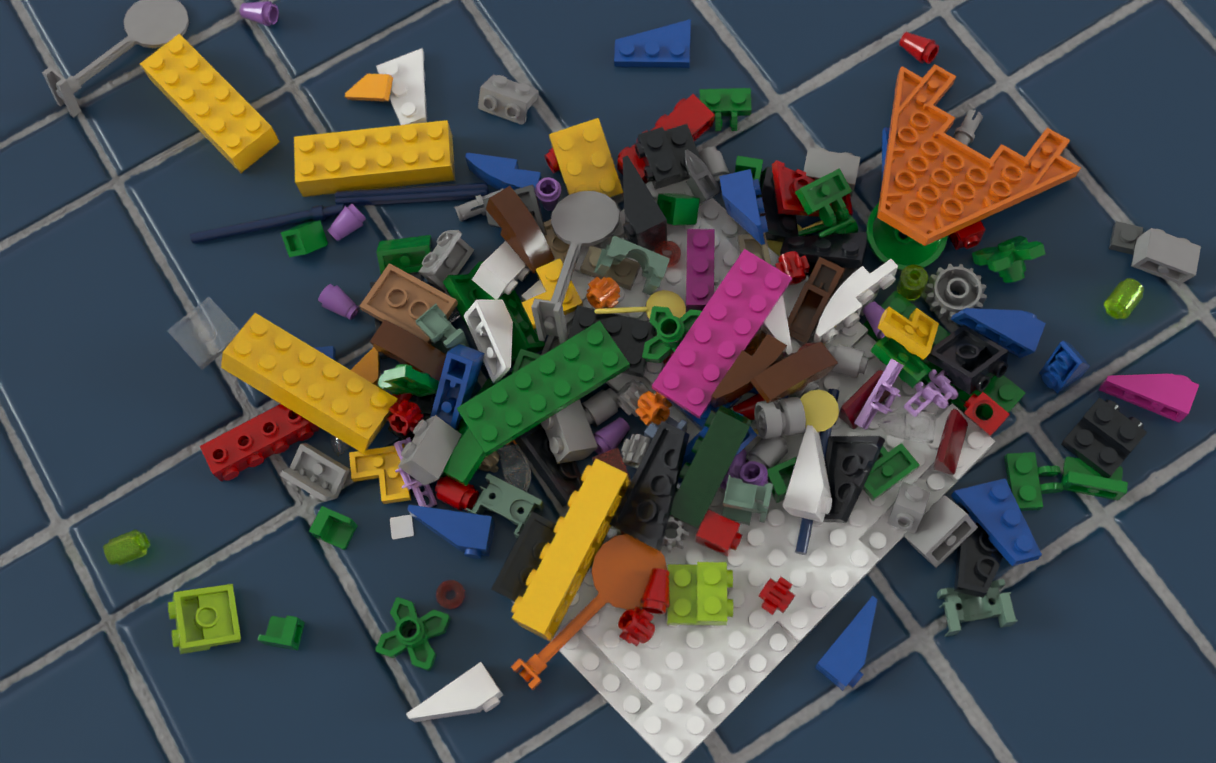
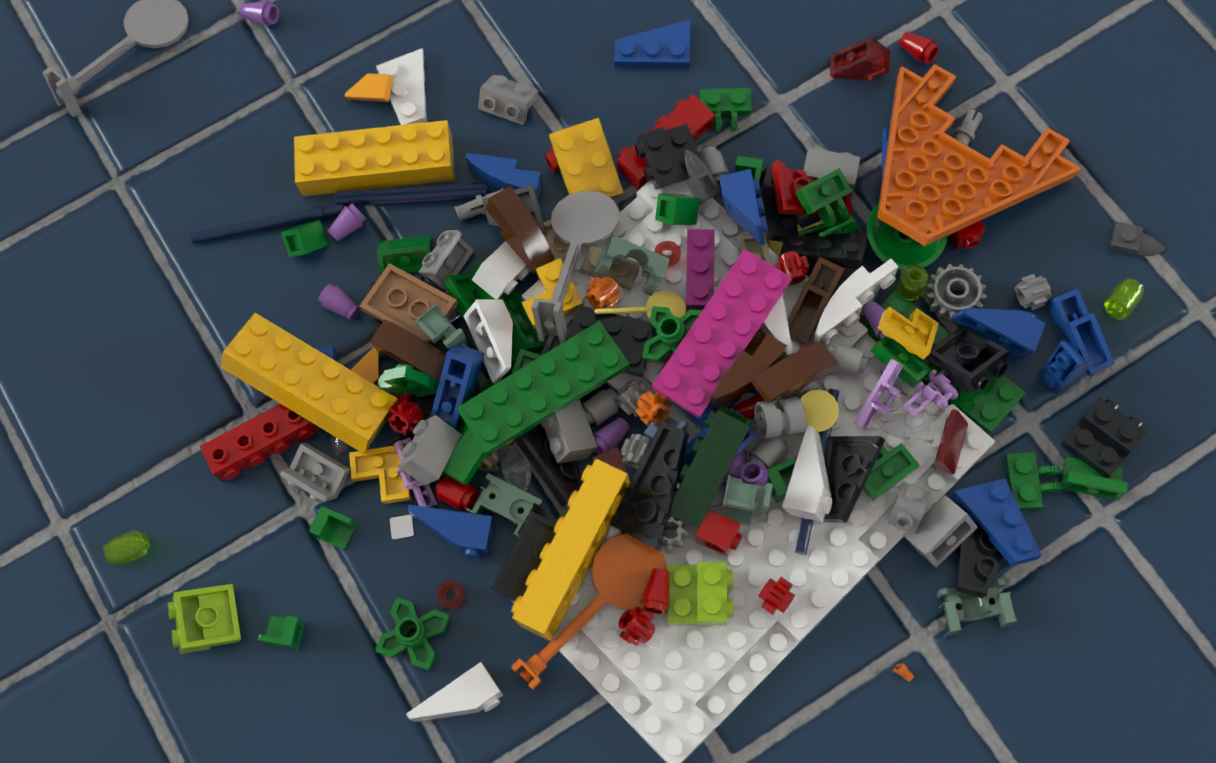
yellow brick [140,34,280,173] -> none
clear plate [167,297,240,370] -> none
medium lavender cone [535,177,561,211] -> none
black slope [623,155,667,251] -> none
blue slope [815,596,877,691] -> none
dark red slope [839,369,891,429] -> none
red brick [963,392,1010,437] -> none
green plant [972,236,1045,283] -> none
dark pink slope [1098,374,1199,423] -> none
light grey brick [1131,228,1201,284] -> none
none -> clear red slope [829,37,890,81]
none -> orange piece [892,663,914,682]
none -> light grey gear [1015,274,1052,310]
none -> blue slope [1046,288,1115,375]

